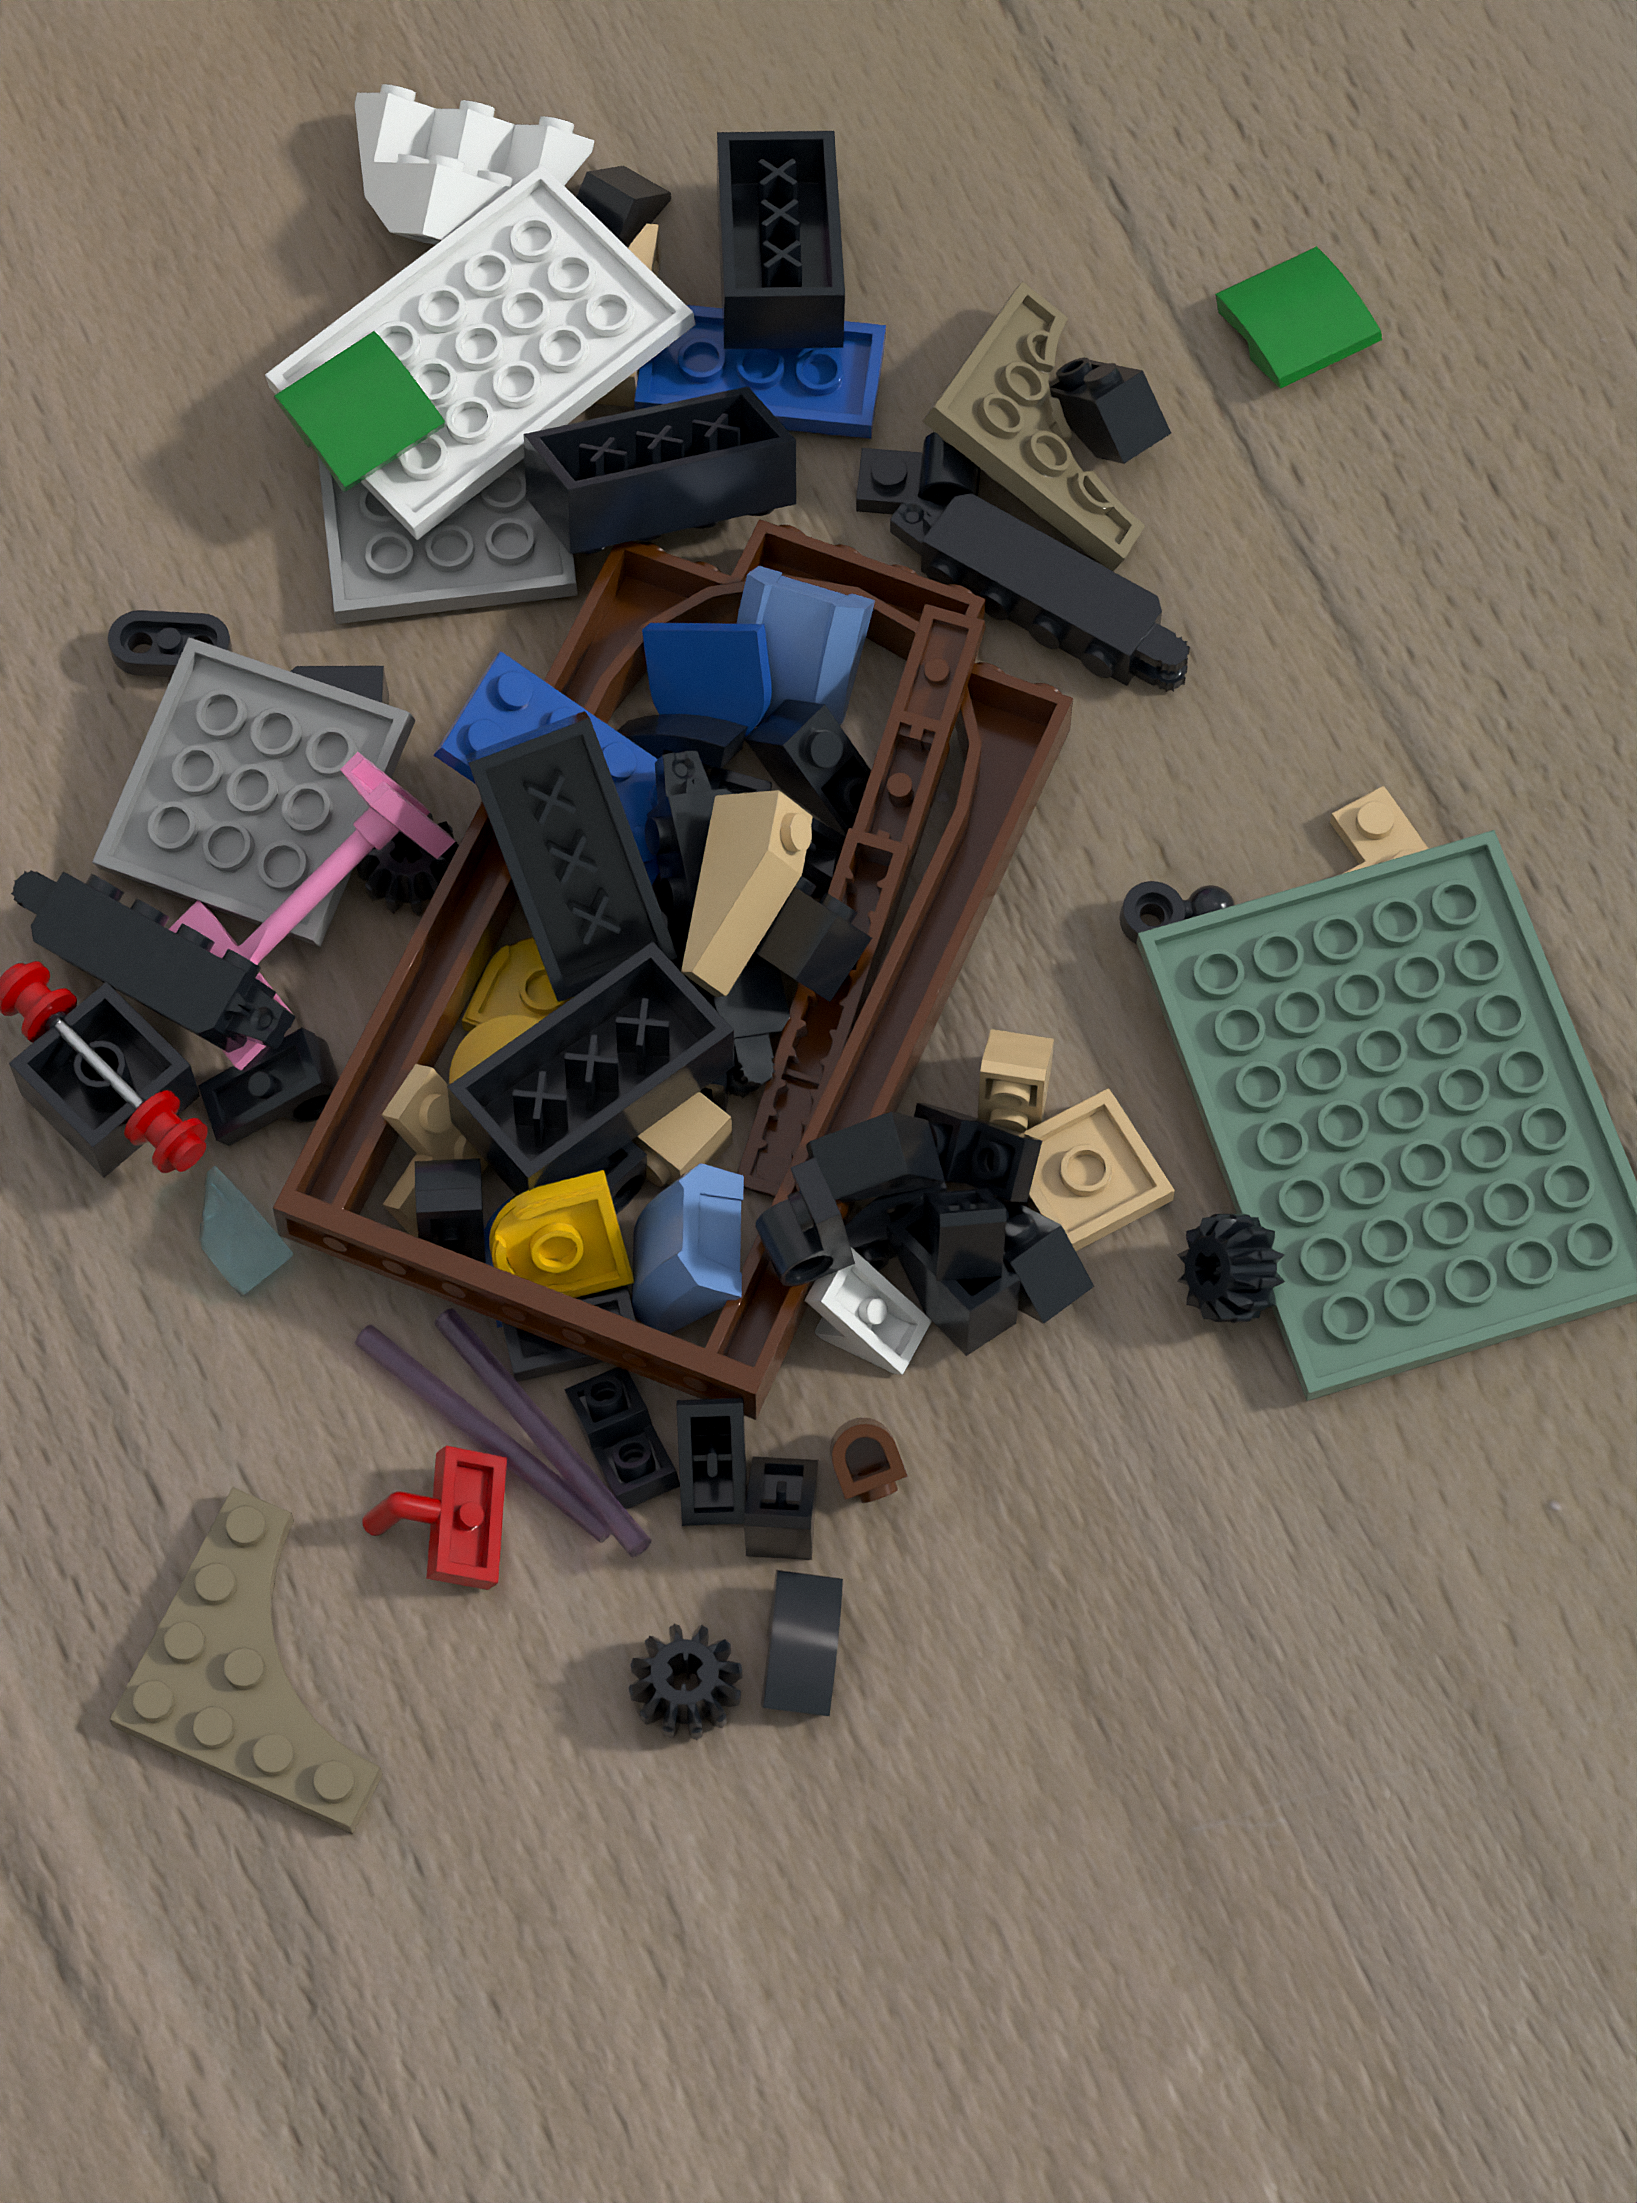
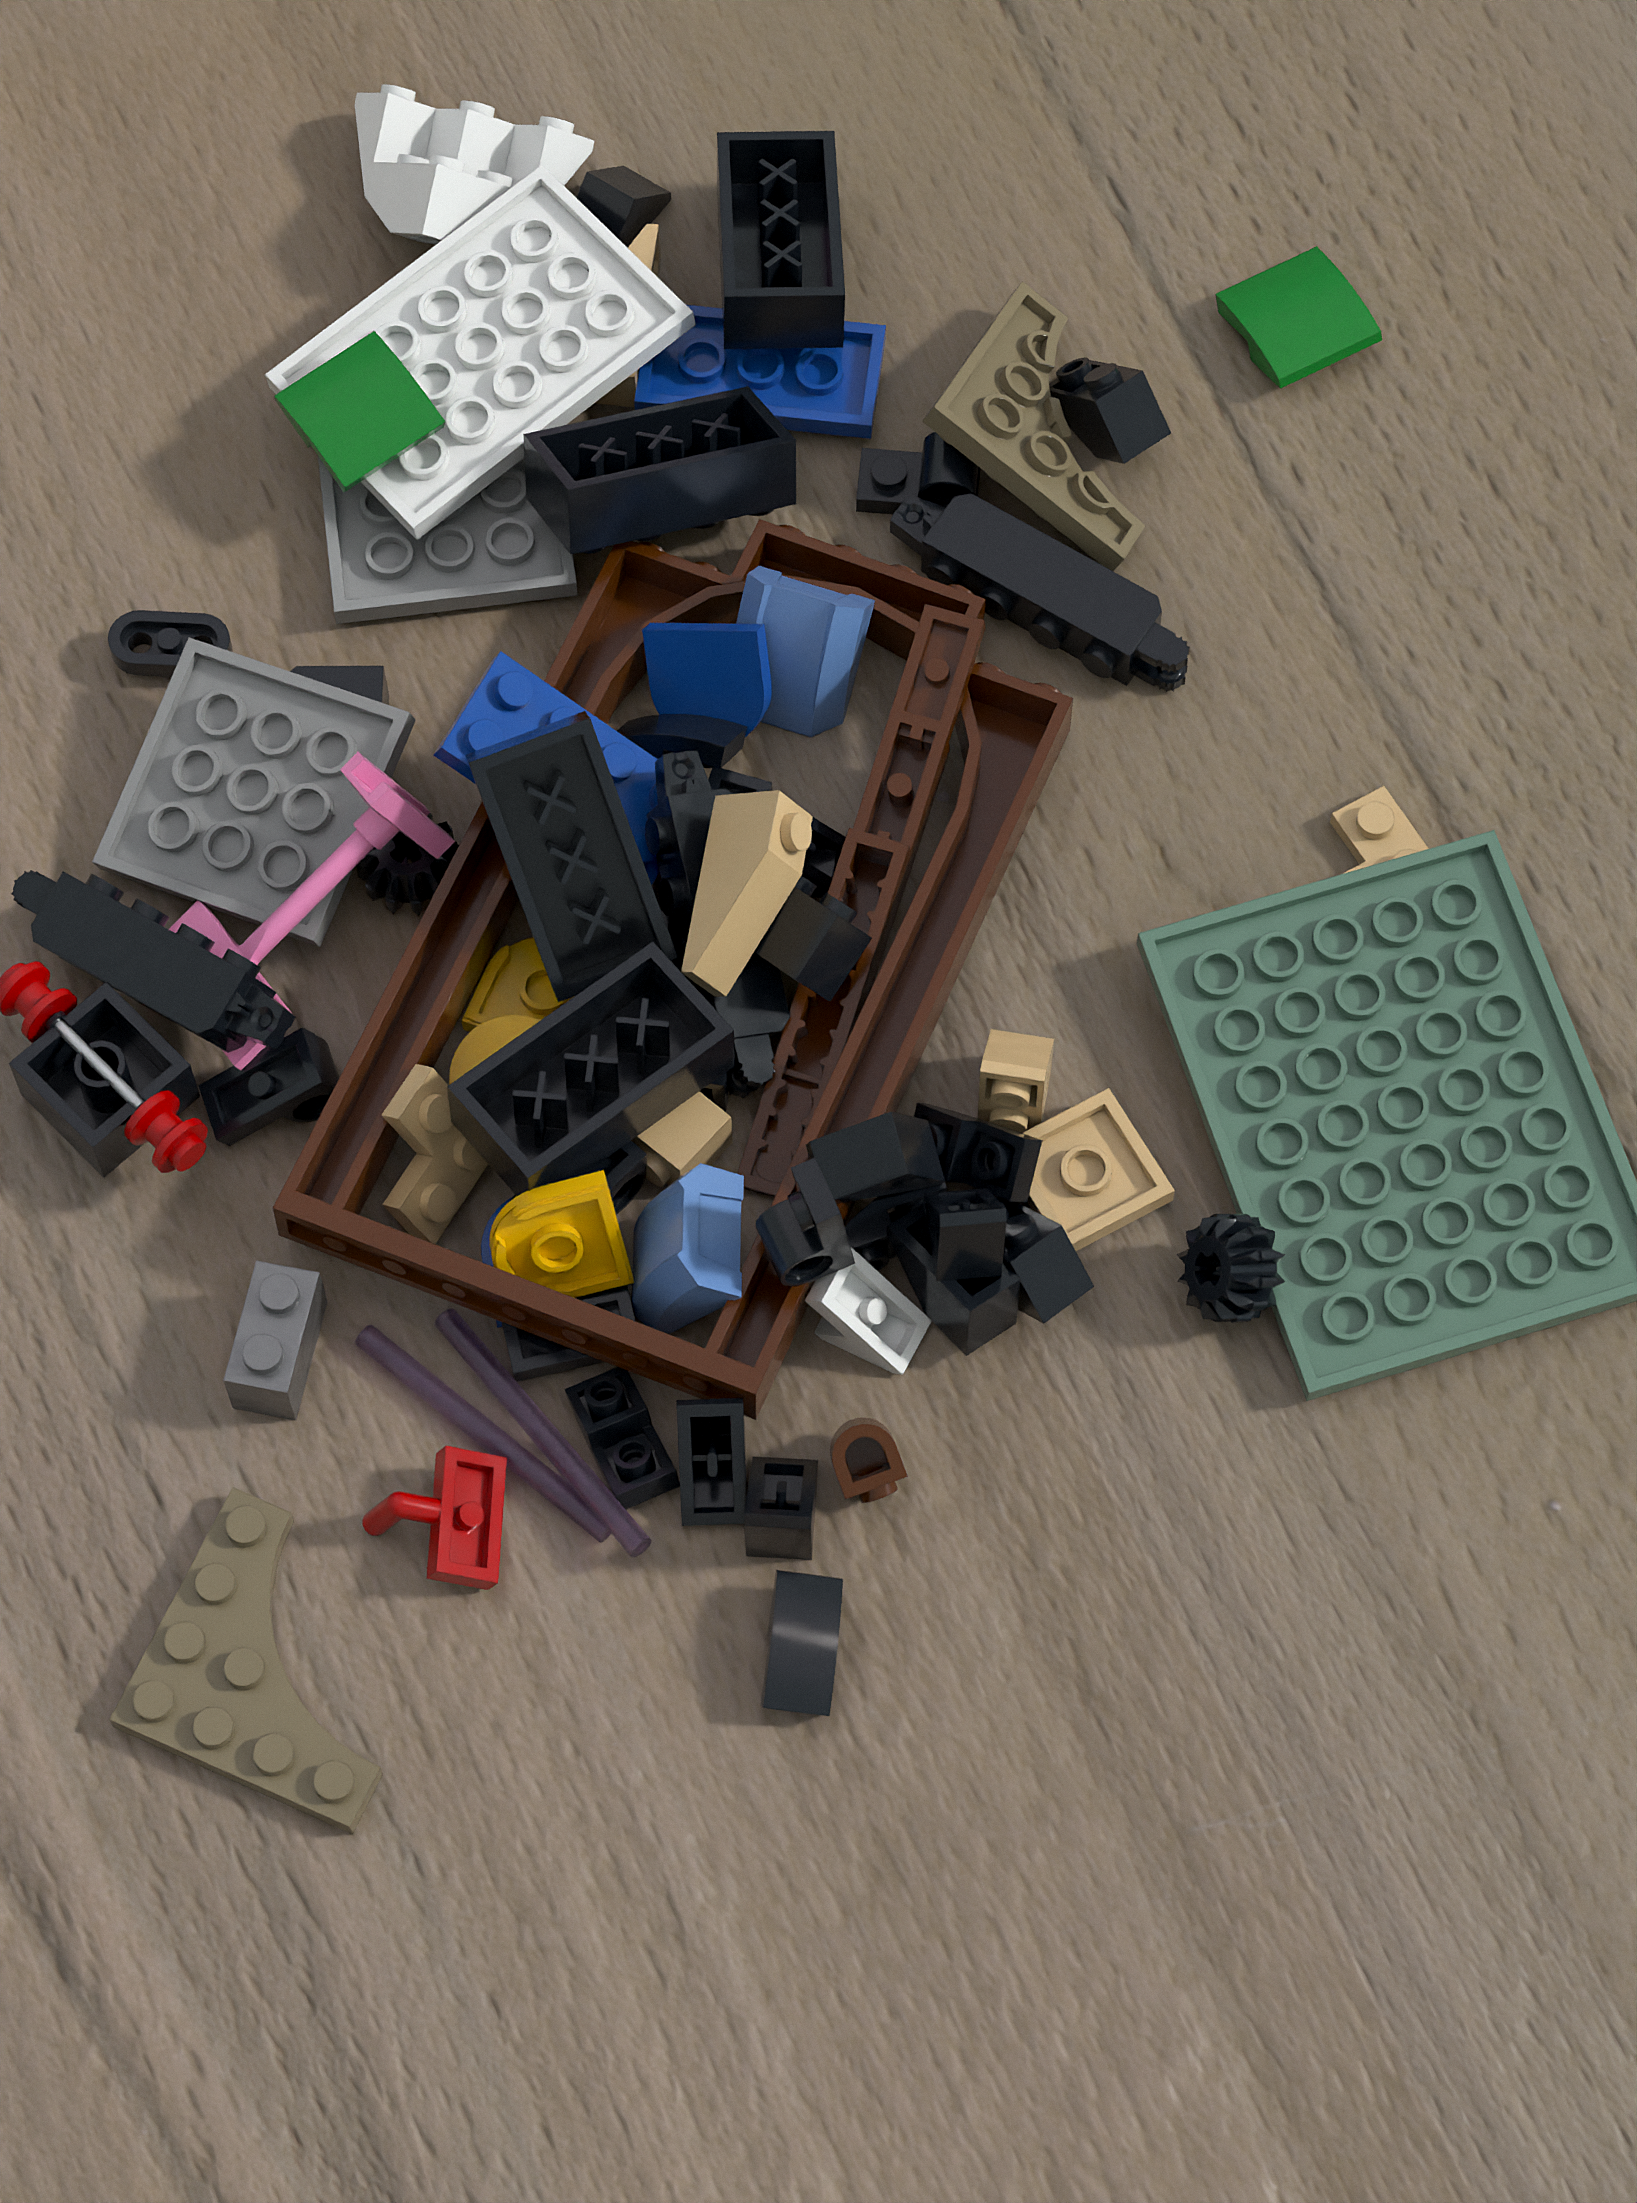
clear light blue slope [198,1166,294,1297] -> none
black plate [415,1158,486,1264] -> none
black gear [629,1623,743,1740] -> none
black slope [745,699,871,837] -> none
black plate [1119,881,1235,945] -> none
none -> flat silver brick [223,1260,328,1420]

